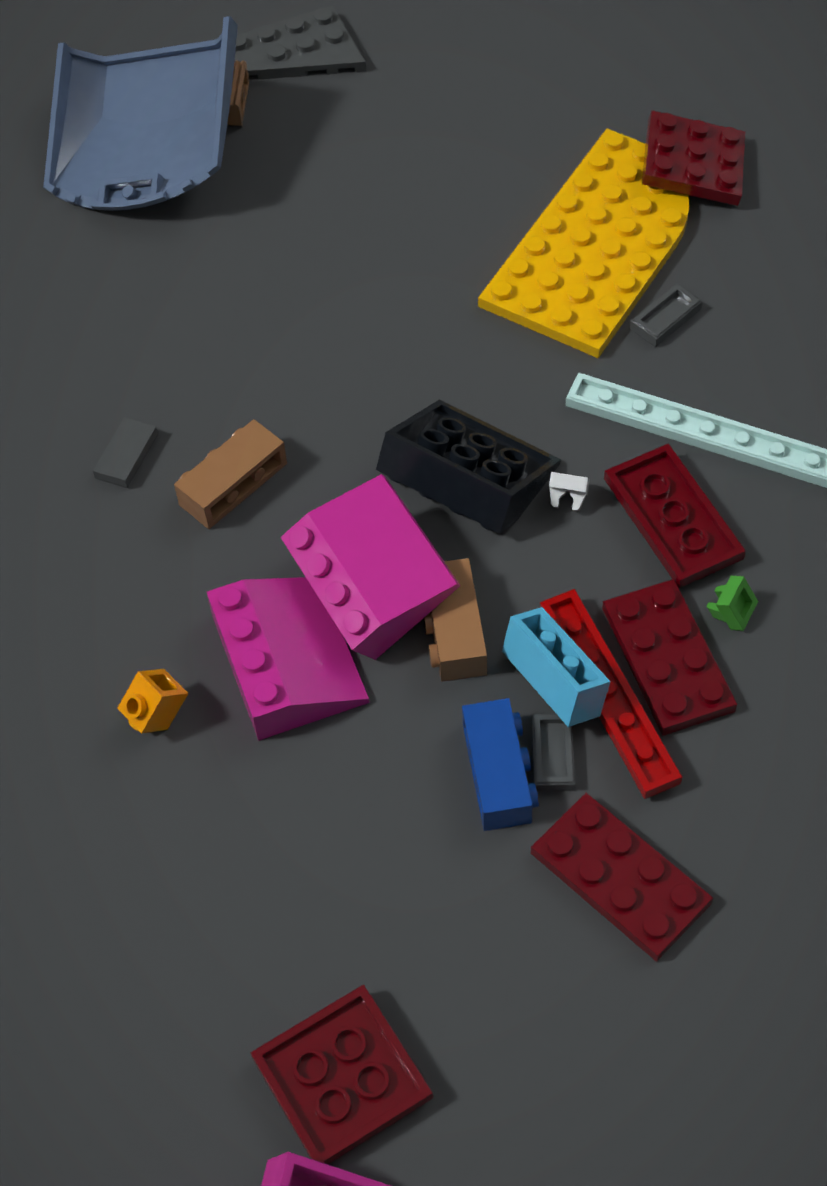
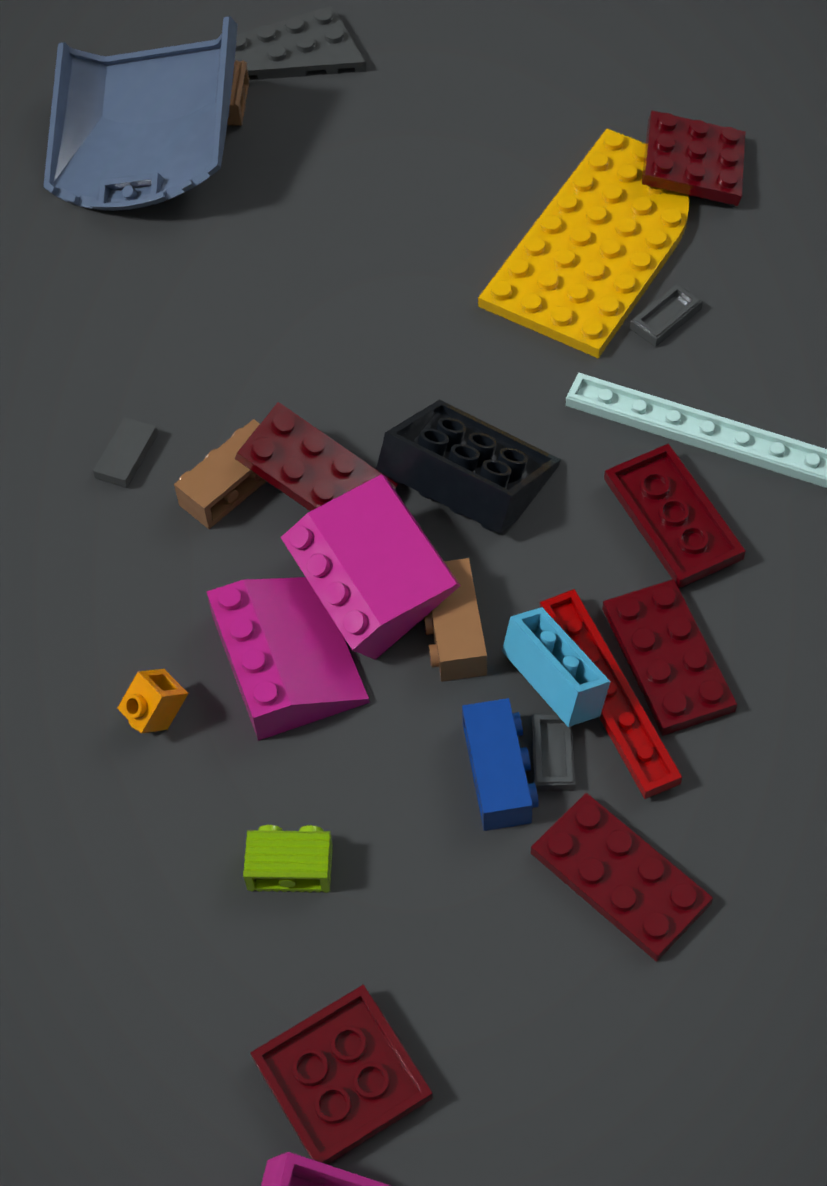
white tile [549,472,590,511] -> none
bright green tile [707,576,759,631] -> none
none -> dark red plate [235,402,398,511]
none -> lime brick [243,825,333,893]

